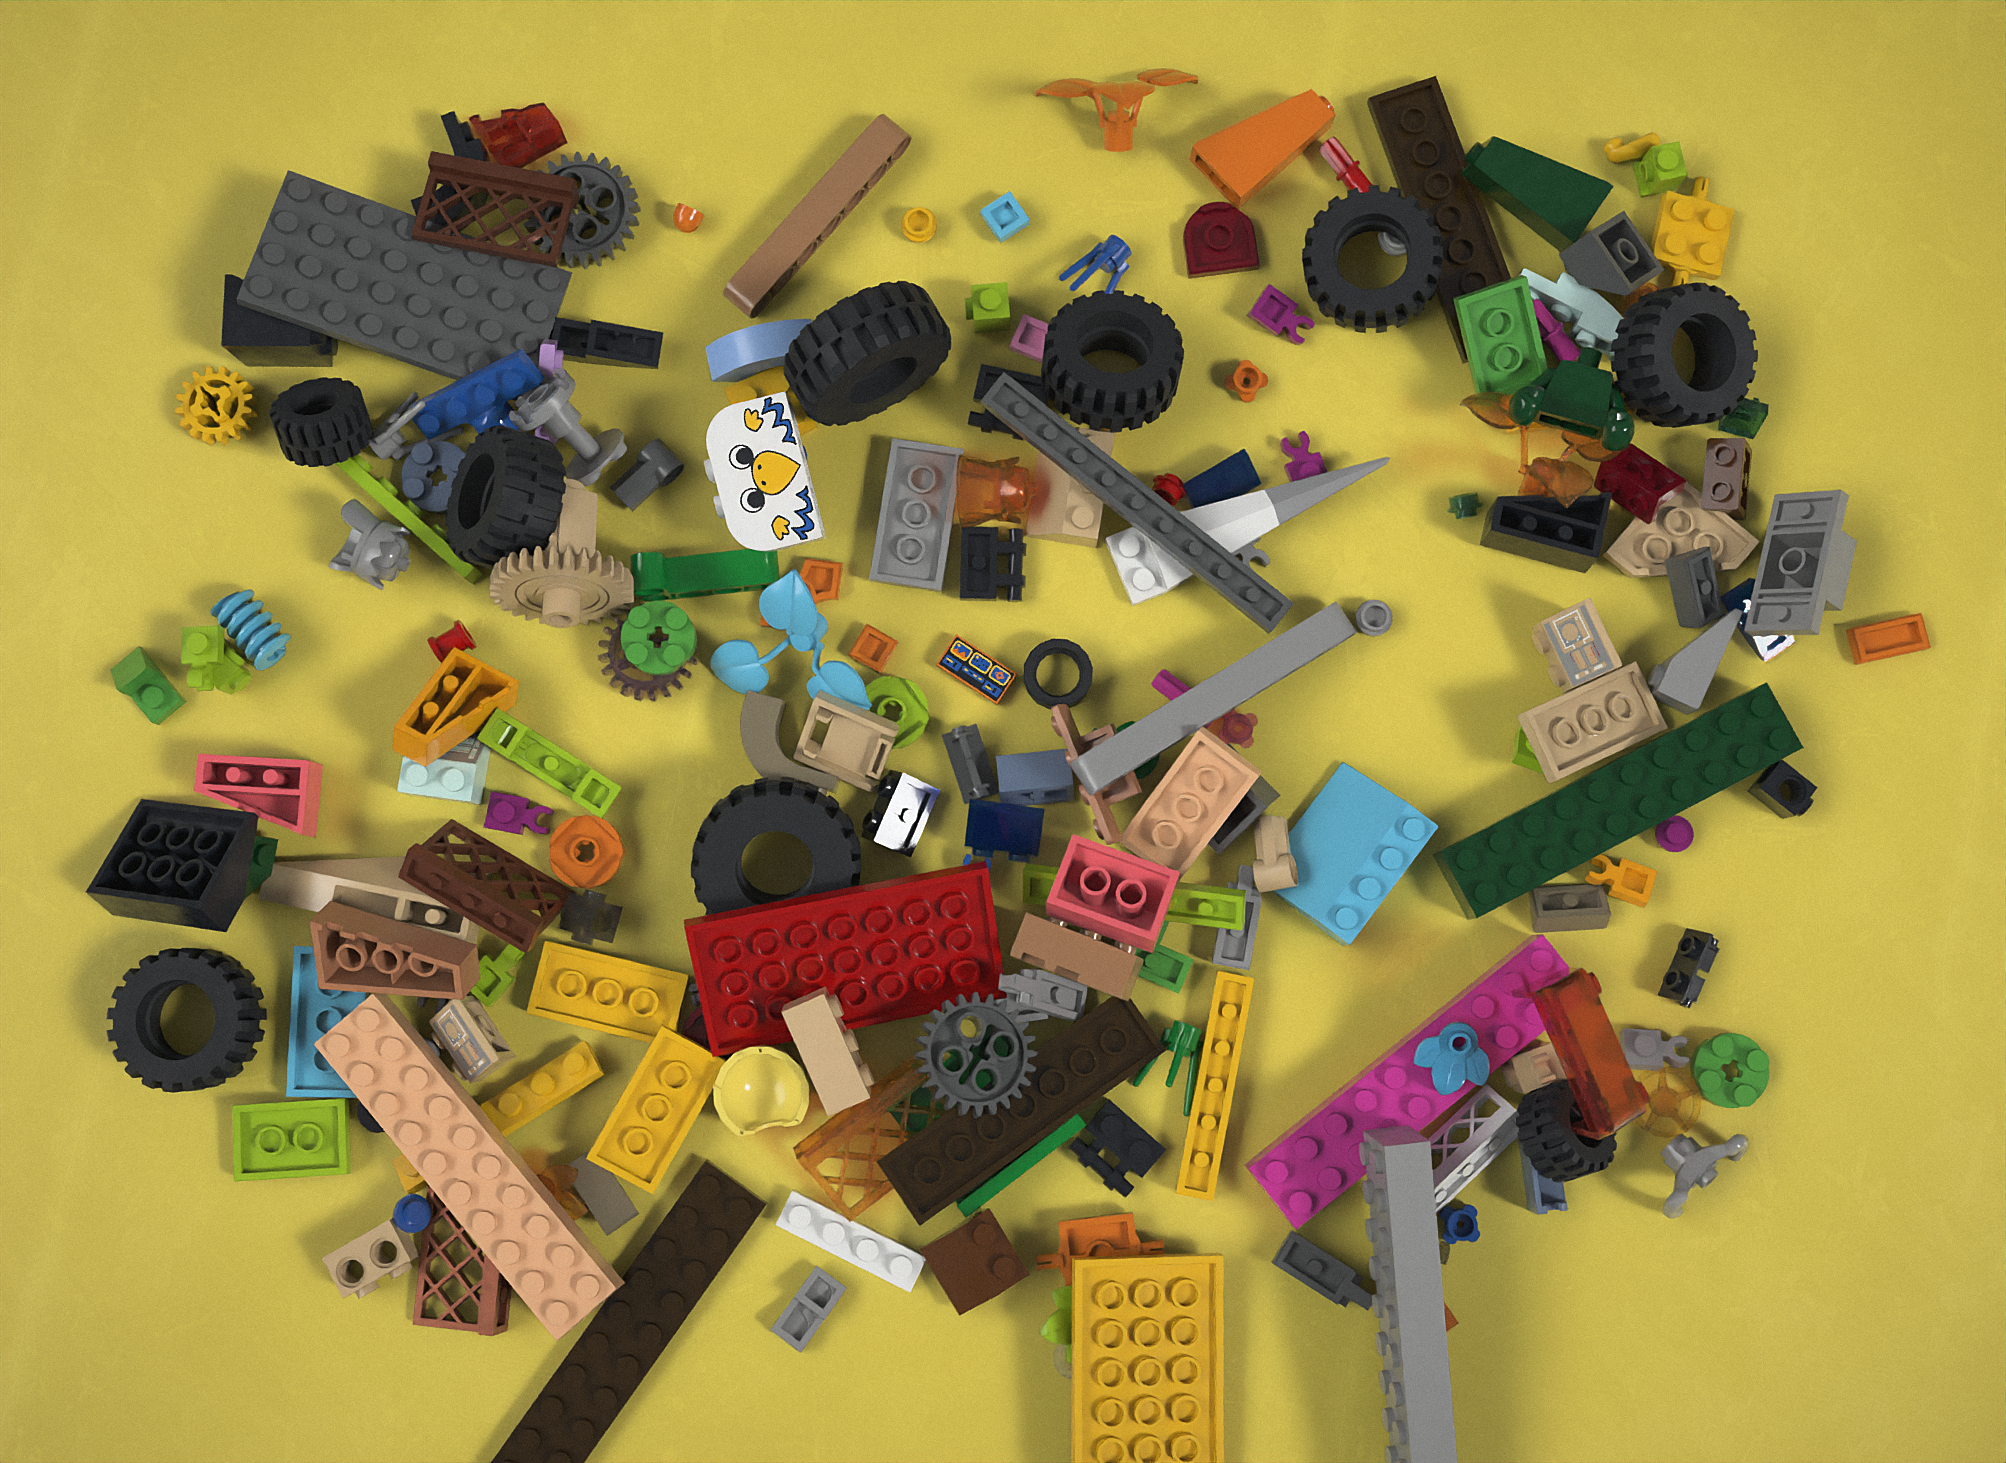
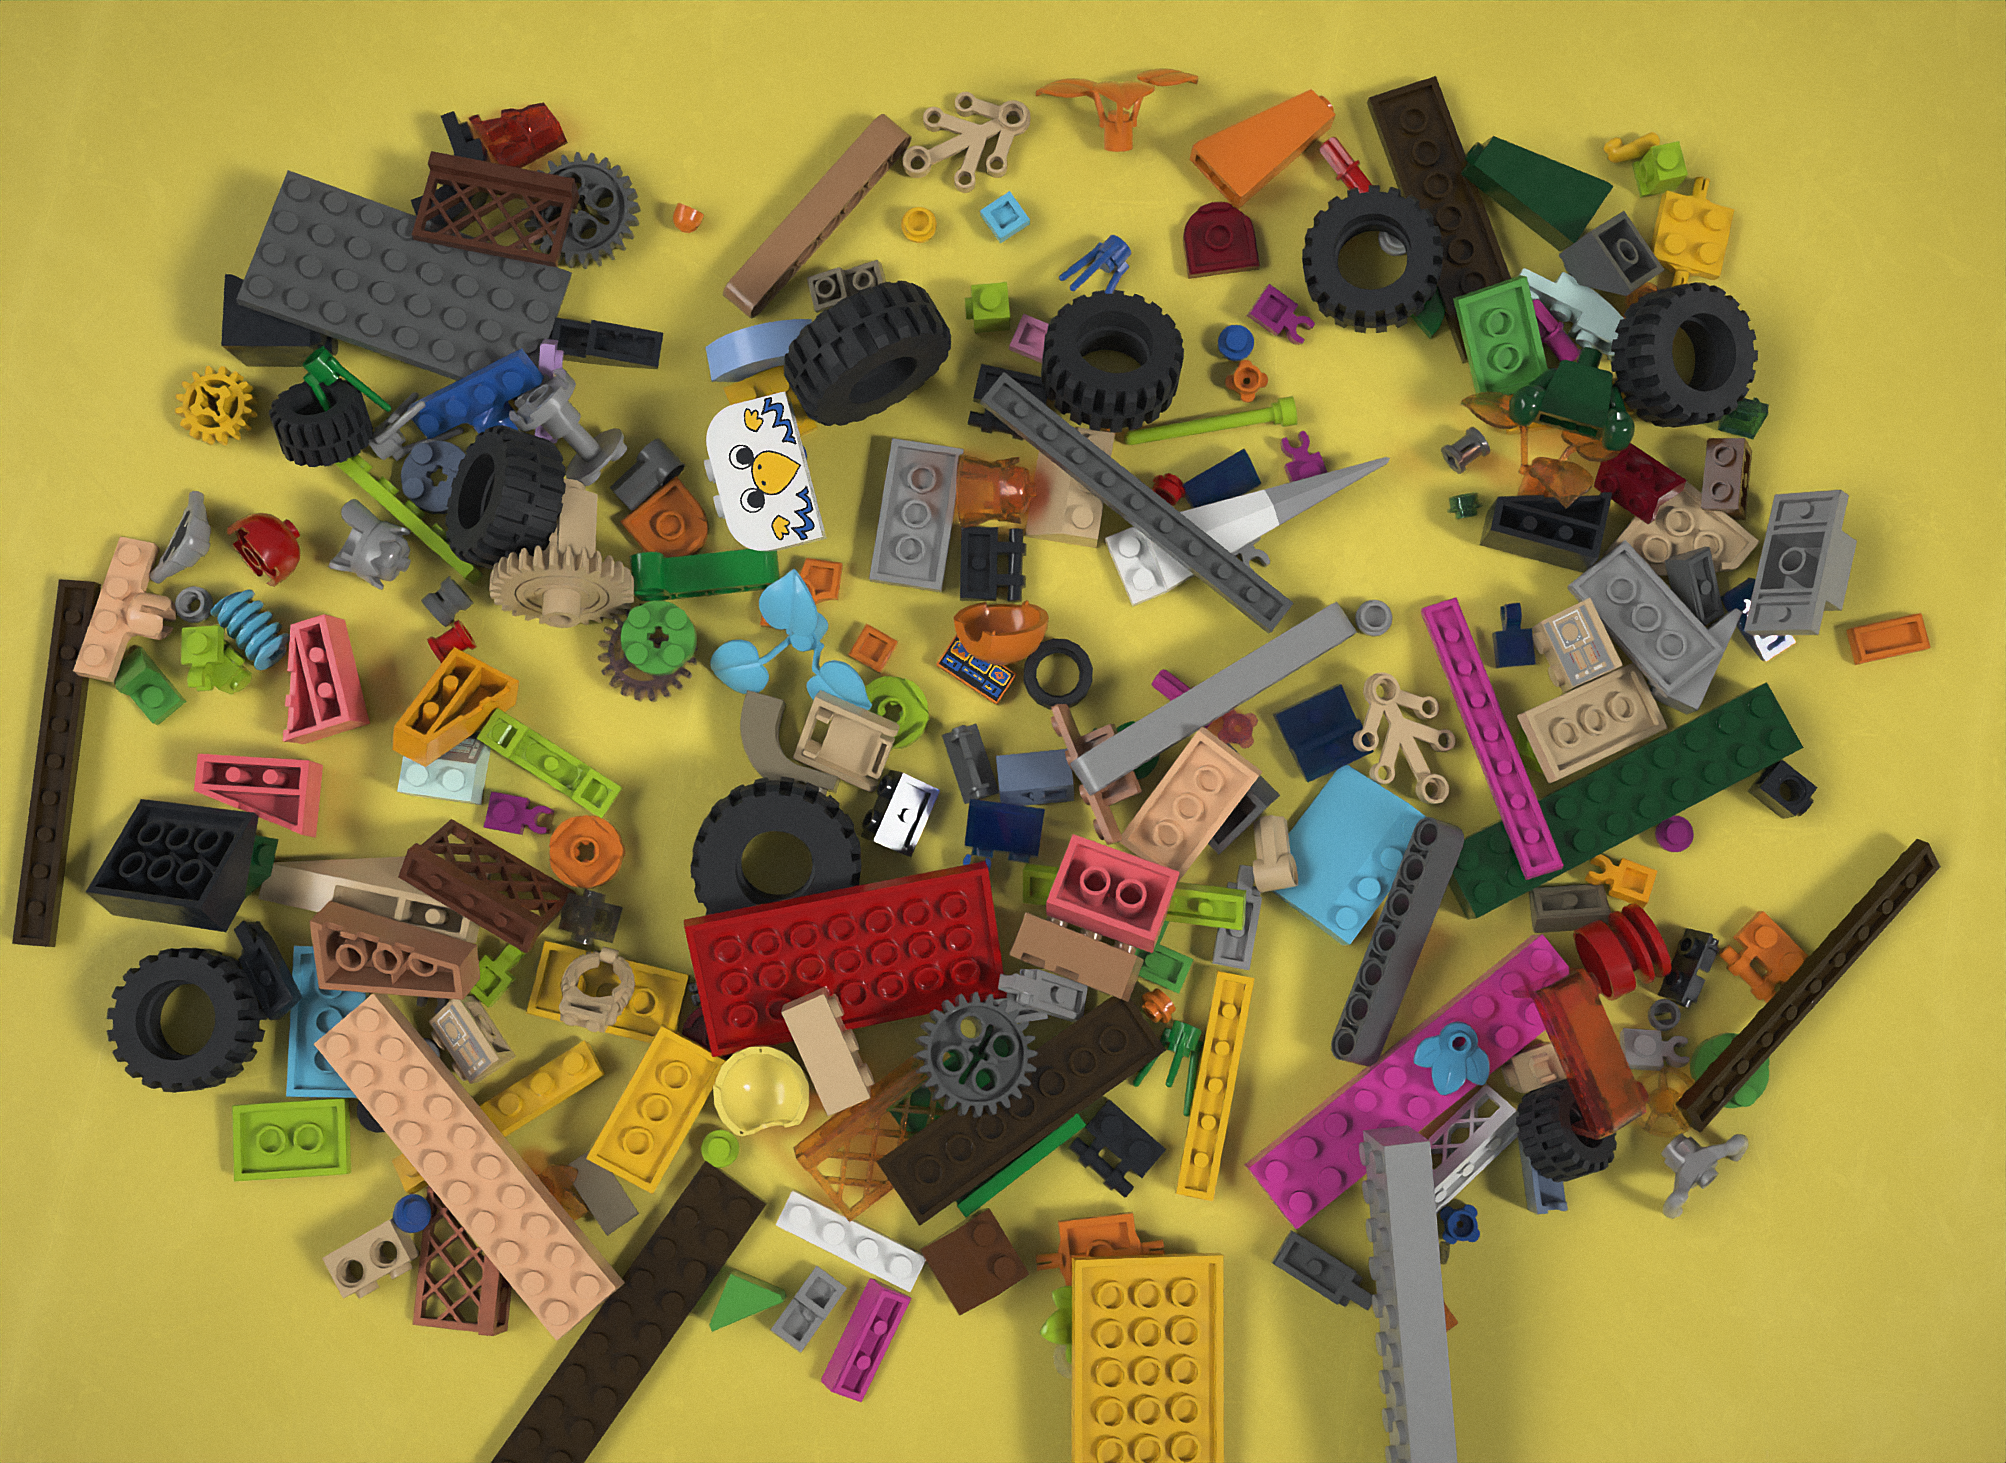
none -> dark brown plate [12,579,101,947]
none -> light nougat plate [73,537,177,683]
none -> light grey piece [149,491,211,583]
none -> light grey plate [175,586,213,623]
none -> red cylinder [227,513,300,587]
none -> black hinge [234,921,303,1020]
none -> coral wedge [283,614,370,744]
none -> green plant [302,346,392,412]
none -> dark grey wheel [421,576,474,627]
none -> tan piece [559,946,635,1033]
none -> orange tile [620,476,709,558]
none -> lime plate [701,1129,739,1168]
none -> bright green slope [709,1269,787,1332]
none -> dark tan slope [807,260,886,313]
none -> dark pink slope [821,1278,911,1402]
none -> tan plant [903,92,1031,193]
none -> orange cylinder [953,600,1049,665]
none -> lime piece [1124,396,1297,445]
none -> orange plate [1141,988,1176,1024]
none -> blue plate [1218,325,1254,361]
none -> clear blue slope [1273,684,1374,783]
none -> dark grey beam [1331,817,1464,1066]
none -> tan plant [1353,672,1455,804]
none -> green tile [1410,287,1445,339]
none -> dark pink tile [1421,597,1564,880]
none -> dark grey bush [1441,427,1491,474]
none -> clear blue plate [1492,603,1536,669]
none -> light grey tile [1567,540,1726,699]
none -> red wheel [1573,903,1672,1001]
none -> dark grey hinge [1648,999,1681,1031]
none -> dark brown plate [1675,839,1941,1133]
none -> orange plate [1718,911,1808,1003]

